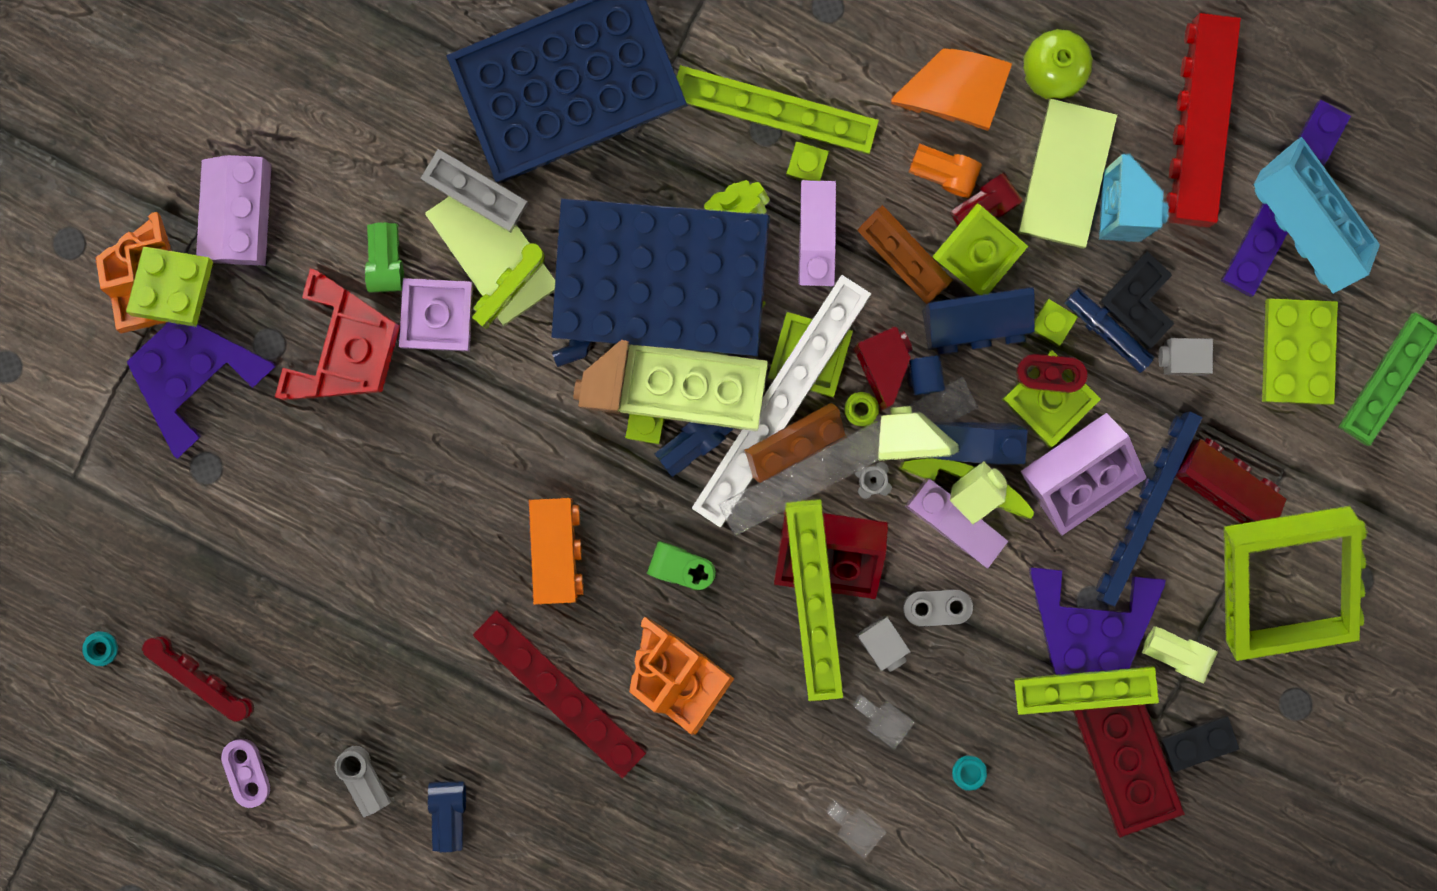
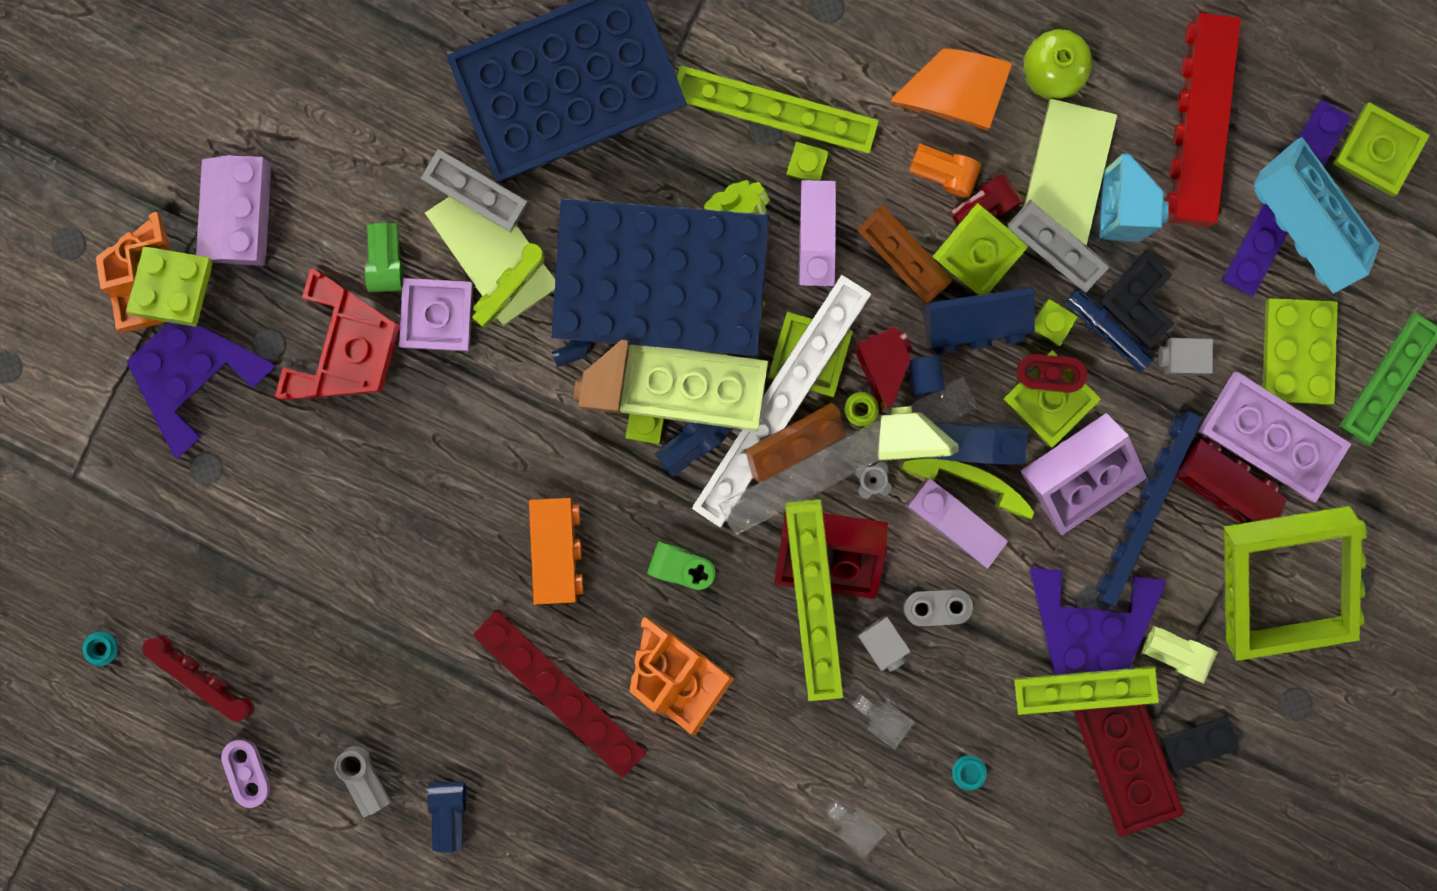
yellowish green brick [950,461,1007,524] -> none
none -> light grey plate [1007,199,1109,293]
none -> lavender plate [1198,372,1351,503]
none -> lime plate [1333,102,1430,197]

